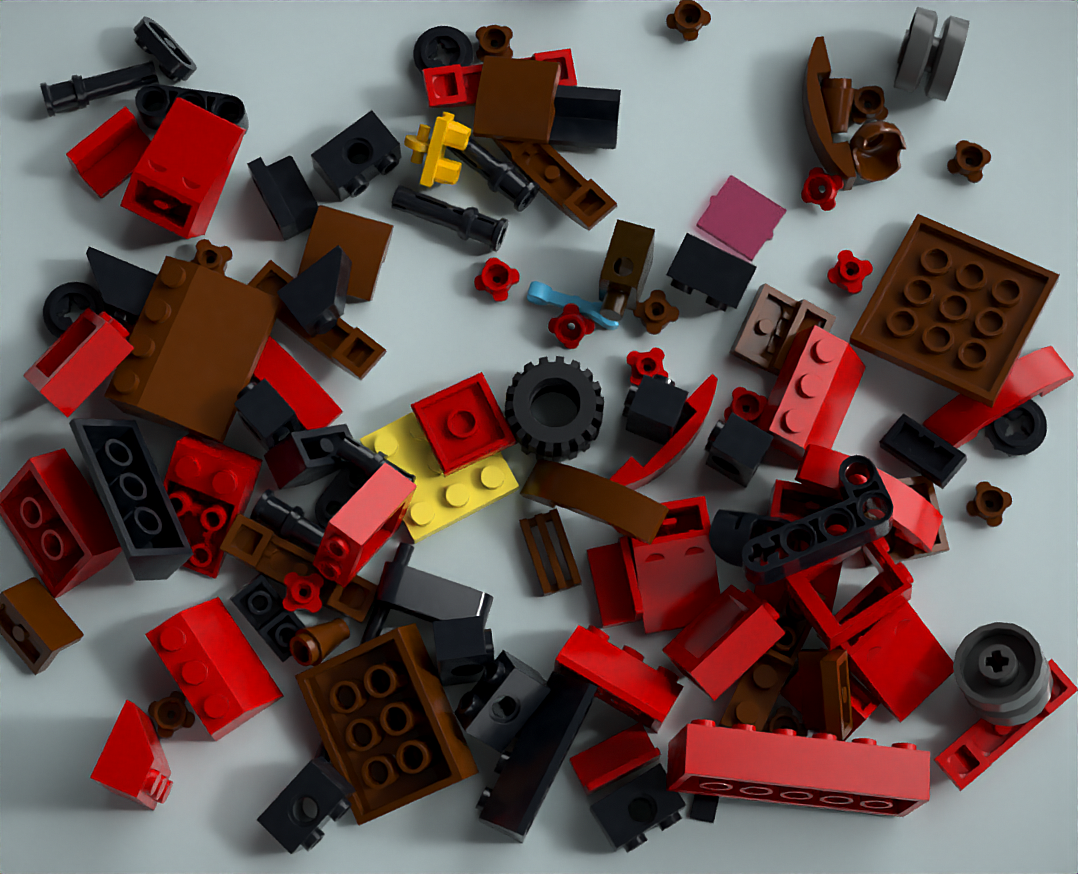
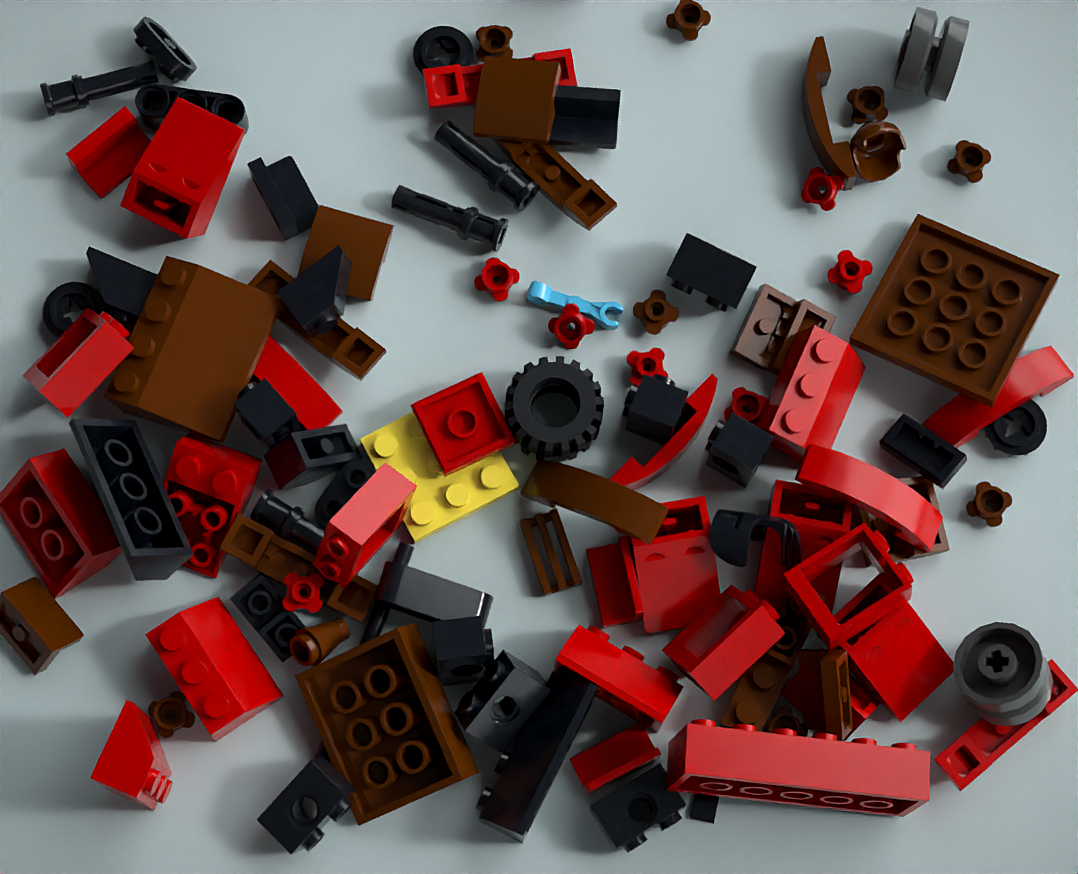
reddish brown plate [190,239,233,275] -> none
black brick [311,110,402,202] -> none
black pin [335,435,416,483] -> none
yellow hips [404,112,471,187] -> none
dark brown torso [599,219,655,321] -> none
clear pink piece [696,175,787,262] -> none
black beam [741,455,894,586] -> none
reddish brown cone [820,78,855,133] -> none

